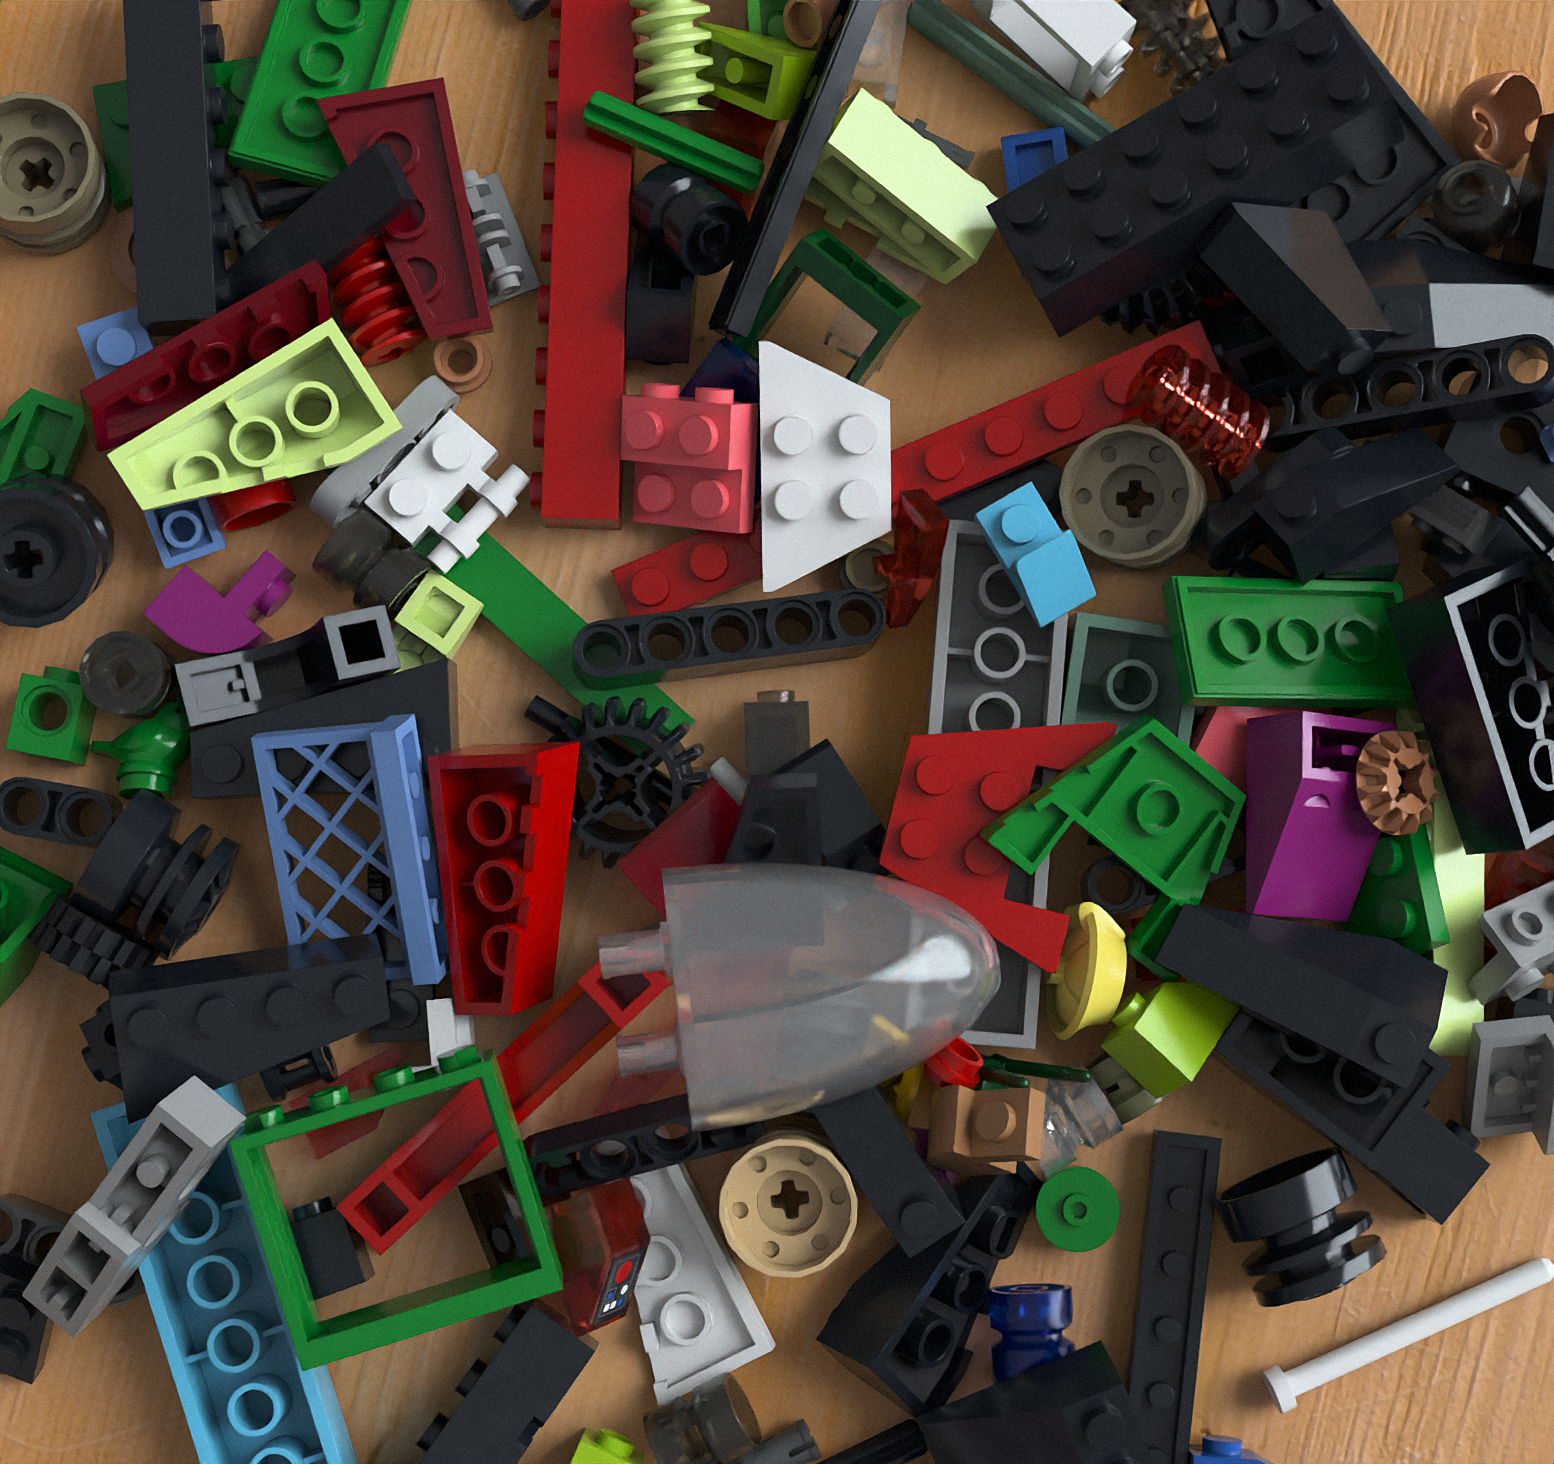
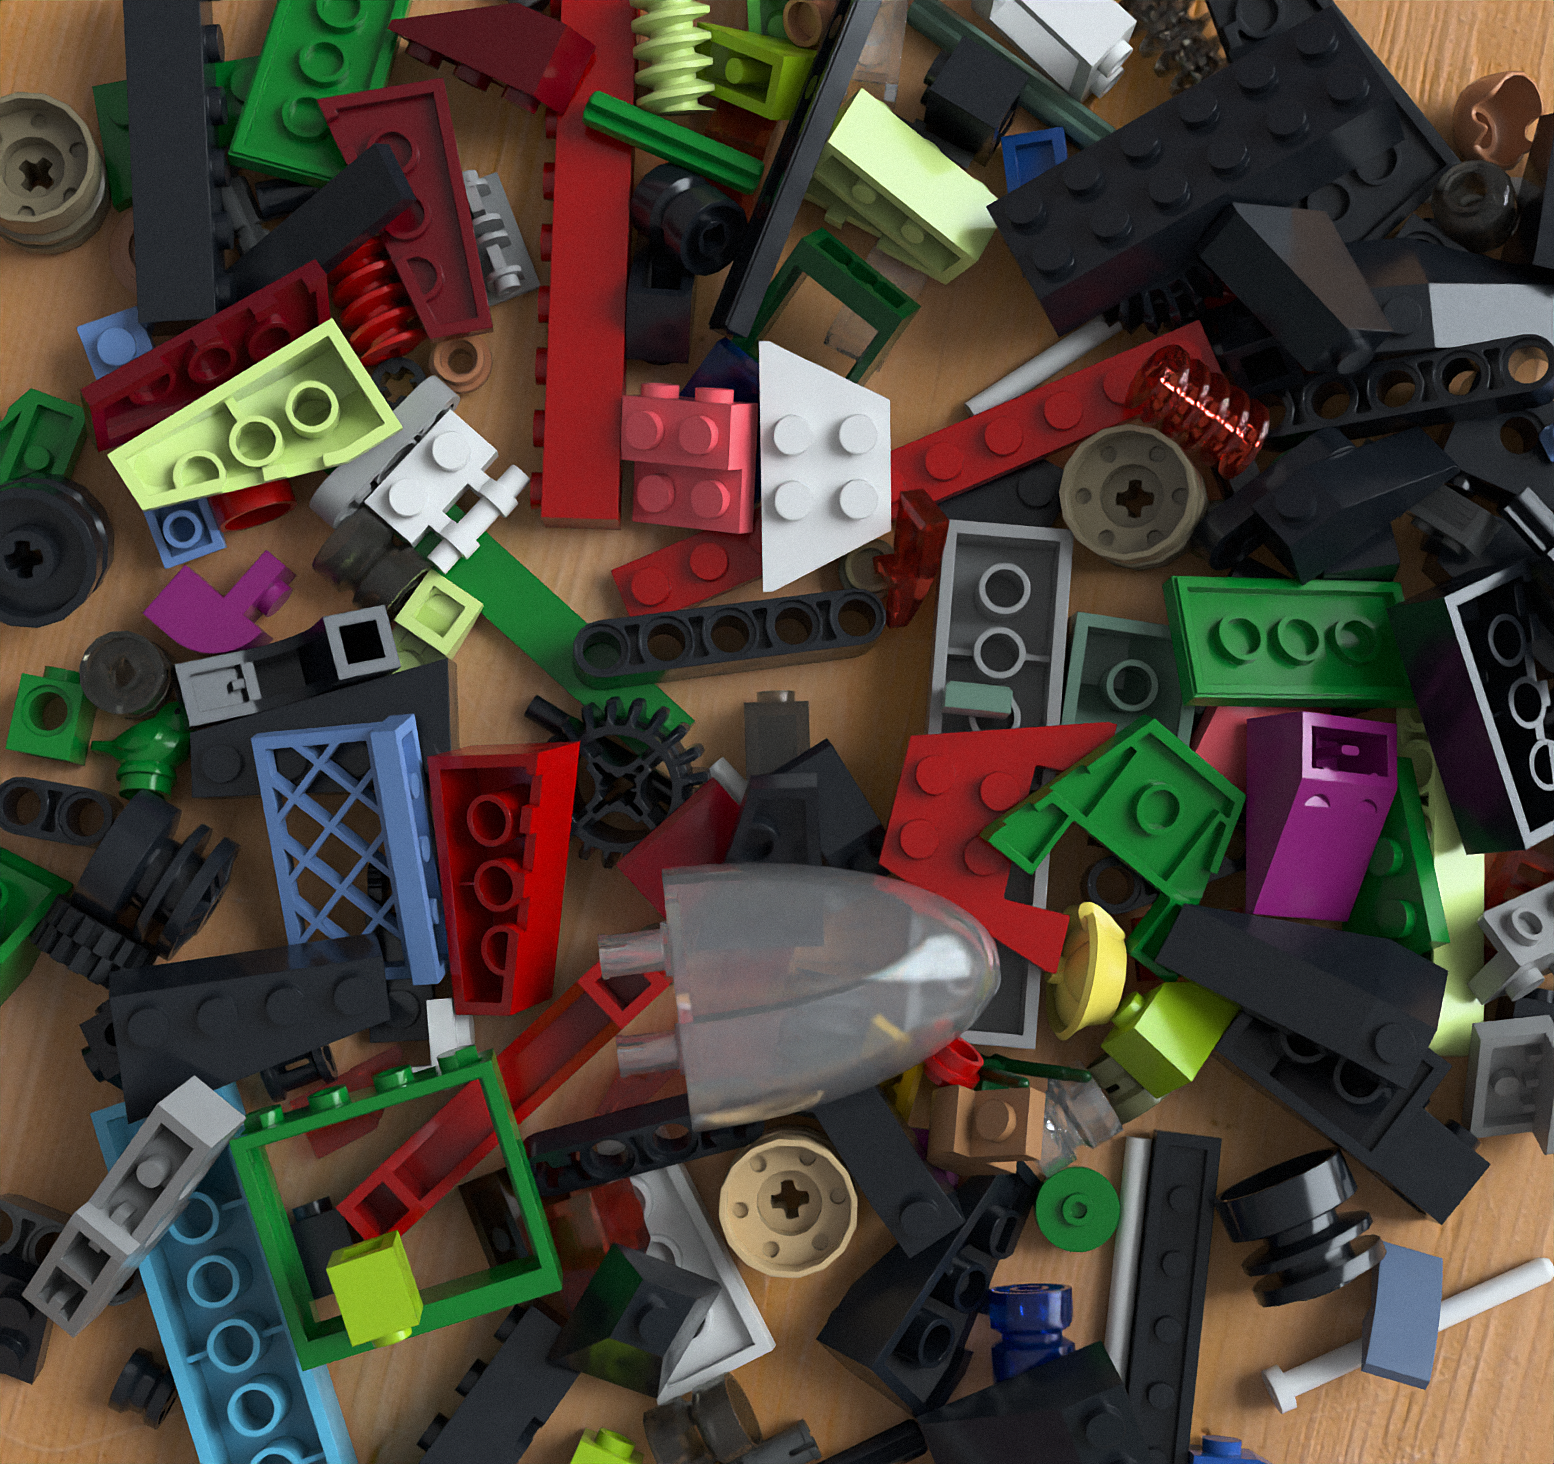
medium azure slope [973,482,1097,629] -> none
nougat gear [1356,730,1441,835] -> none
none -> black wheel [108,1347,178,1430]
none -> lime brick [326,1230,423,1348]
none -> black bush [371,357,427,411]
none -> dark red slope [387,3,596,115]
none -> black slope [548,1241,722,1399]
none -> black brick [920,35,1029,167]
none -> sand green tile [940,681,1013,720]
none -> white bar [964,316,1123,417]
none -> white bar [1104,1136,1152,1389]
none -> sand blue slope [1361,1241,1443,1390]

